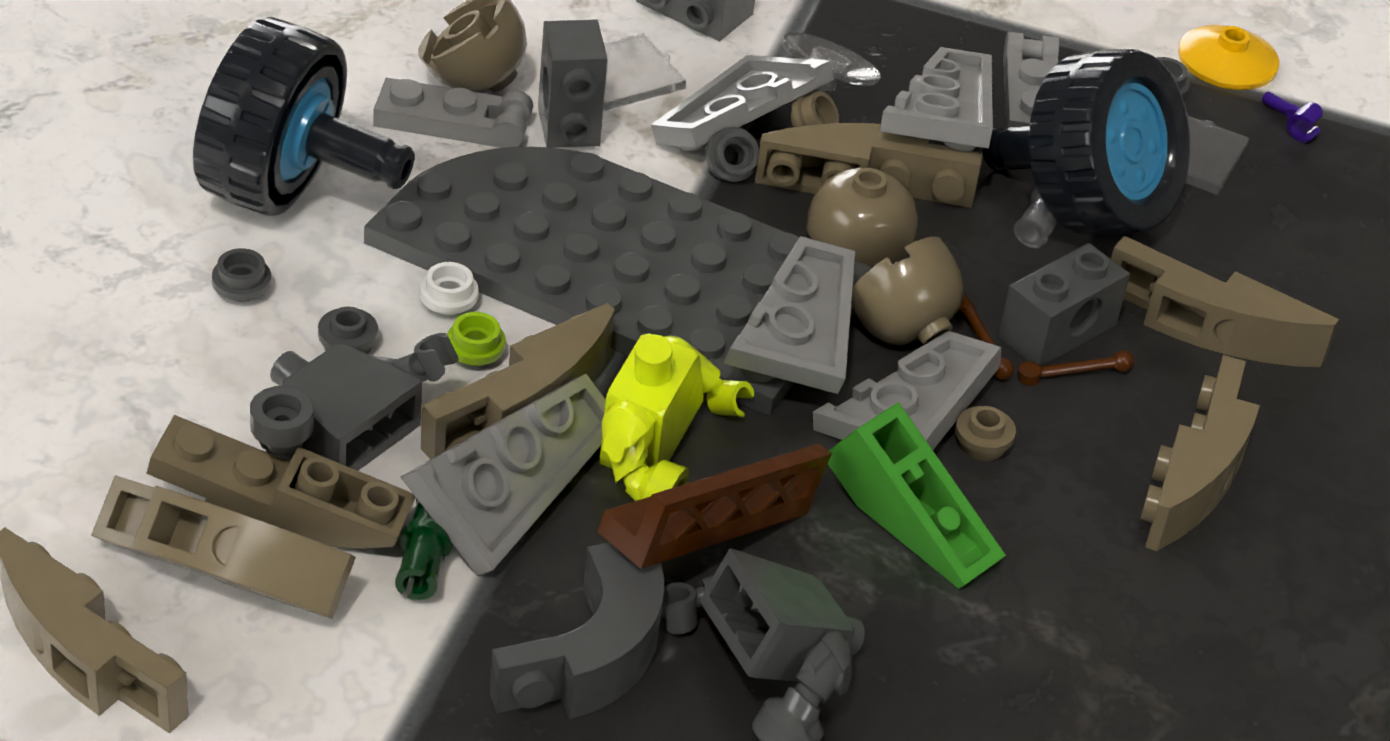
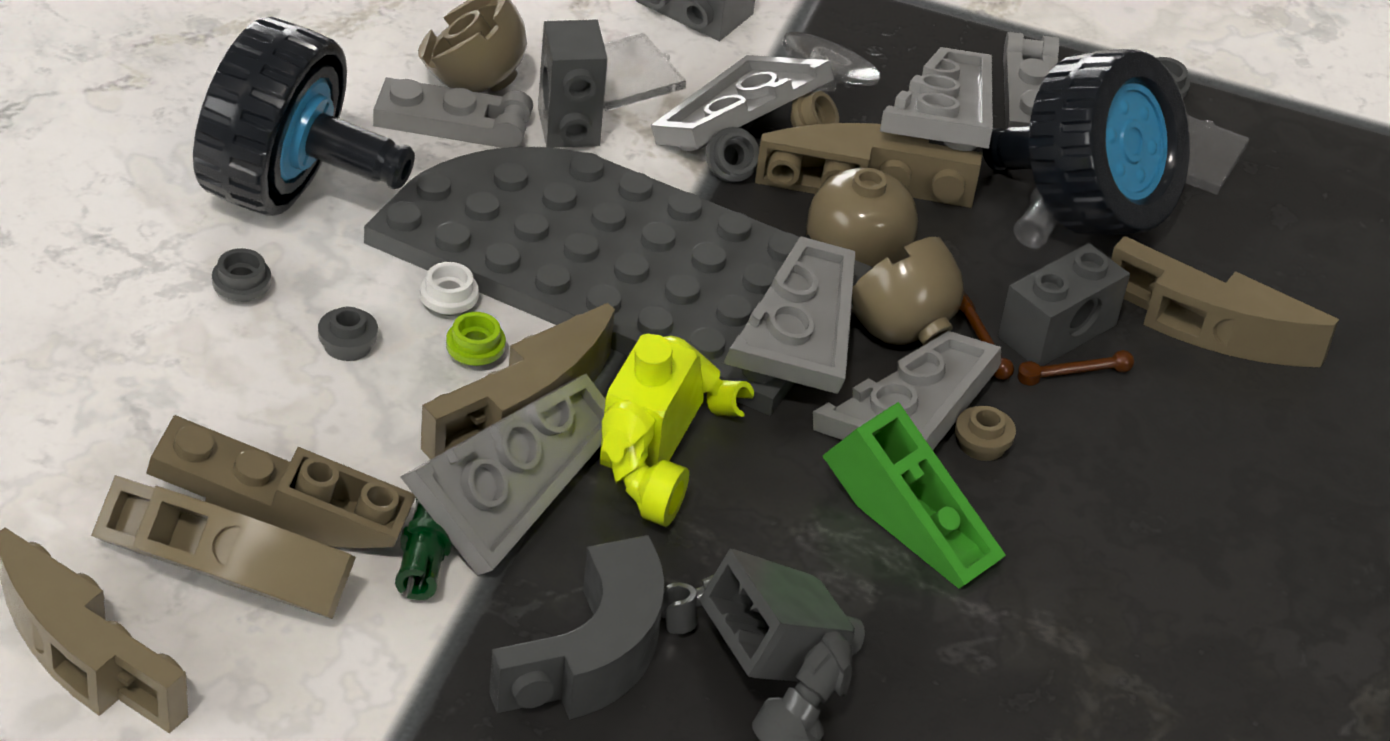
dark grey torso [250,333,459,471] -> none
reddish brown fence [597,443,832,569] -> none
dark tan slope [1140,355,1260,551] -> none
yellow dish [1178,25,1280,90] -> none
dark purple hand [1262,91,1323,143] -> none

